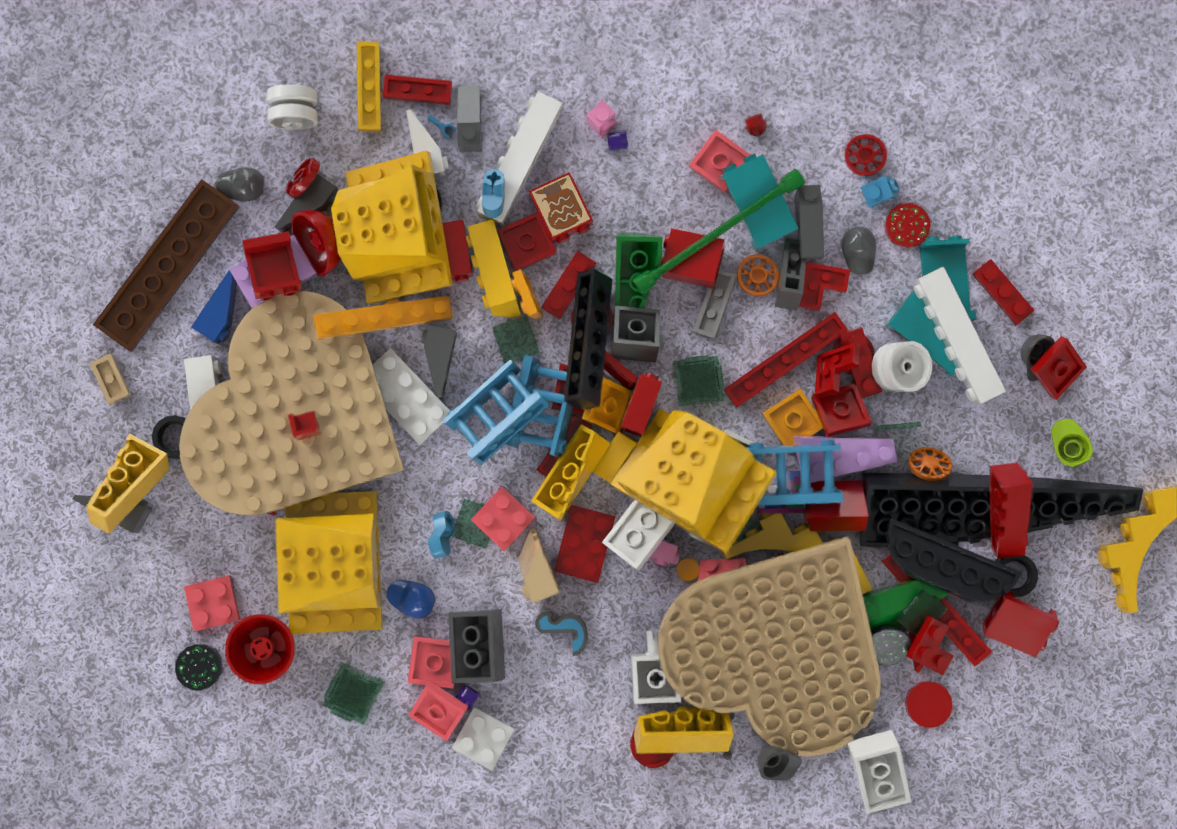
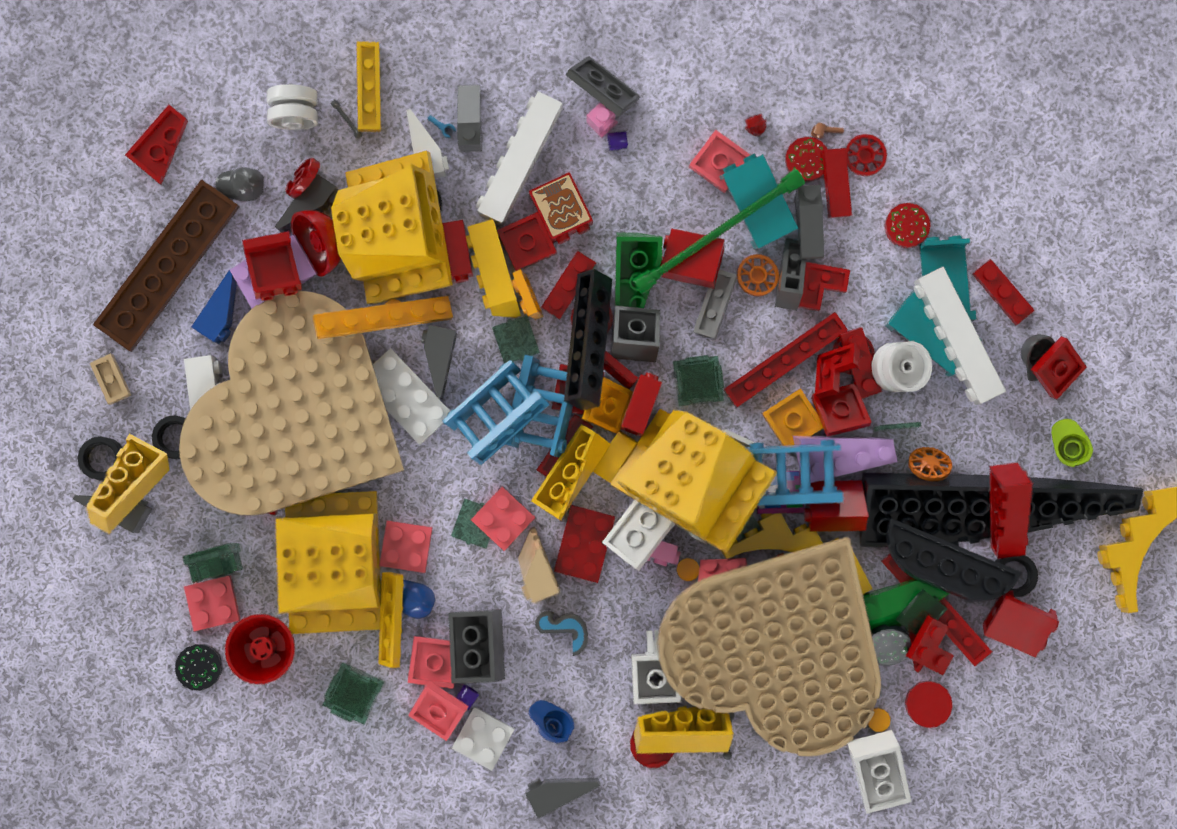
red panel [288,411,321,440] -> none
red plate [382,74,453,105] -> none
dark azure piece [428,511,456,559] -> none
dark azure piece [482,169,505,218] -> none
dark grey piece [757,746,802,781] -> none
dark grey piece [842,227,876,274] -> none
dark azure bracket [861,176,900,208] -> none
none -> black tyre [77,436,123,480]
none -> red wing [125,104,188,185]
none -> clear green panel [182,543,243,583]
none -> dark grey hinge [331,99,362,139]
none -> yellow plate [378,572,404,668]
none -> coral plate [379,520,433,573]
none -> dark grey slope [525,778,600,819]
none -> blue piece [529,700,575,743]
none -> dark grey tile [566,56,641,117]
none -> red tile [785,136,828,182]
none -> nougat hand [811,123,844,138]
none -> red tile [822,148,852,218]
none -> light orange tile [868,708,890,732]

